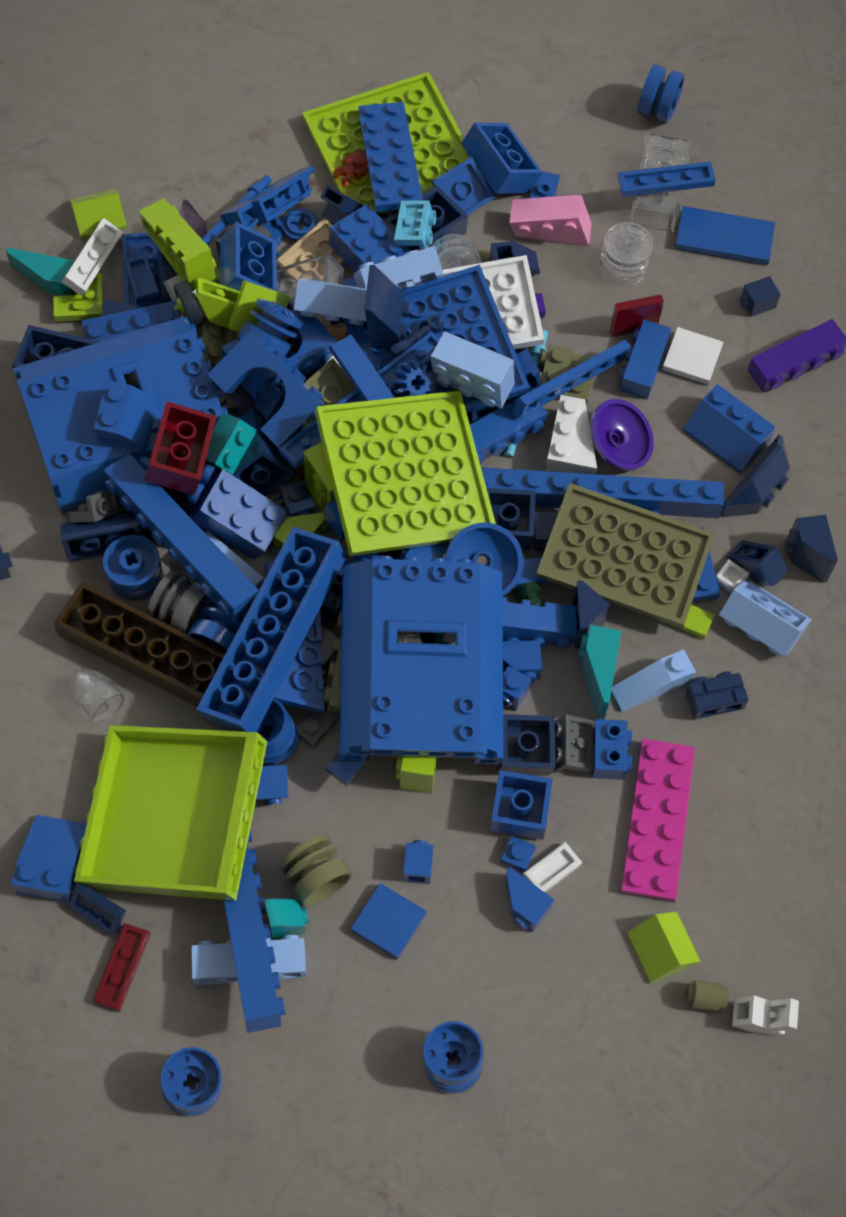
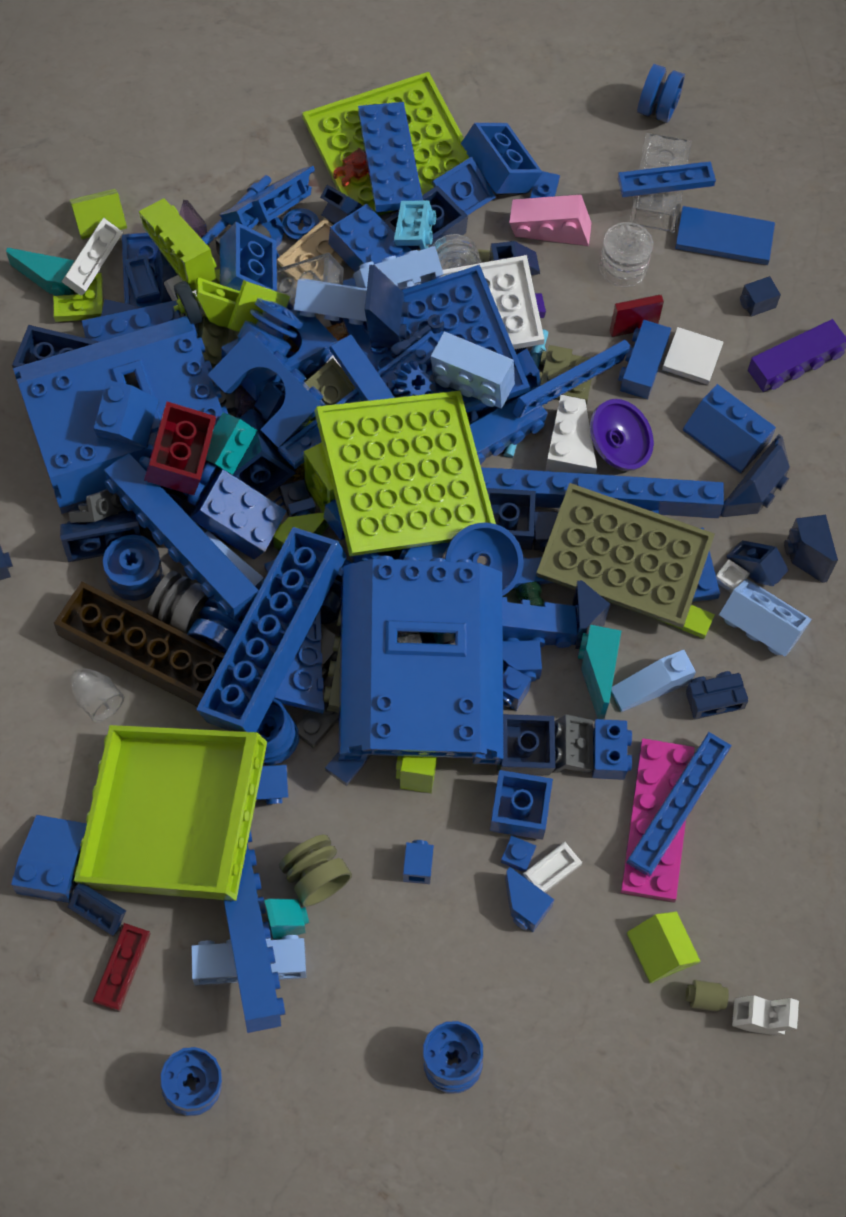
blue tile [351,883,427,959] -> none
none -> blue tile [626,732,732,877]

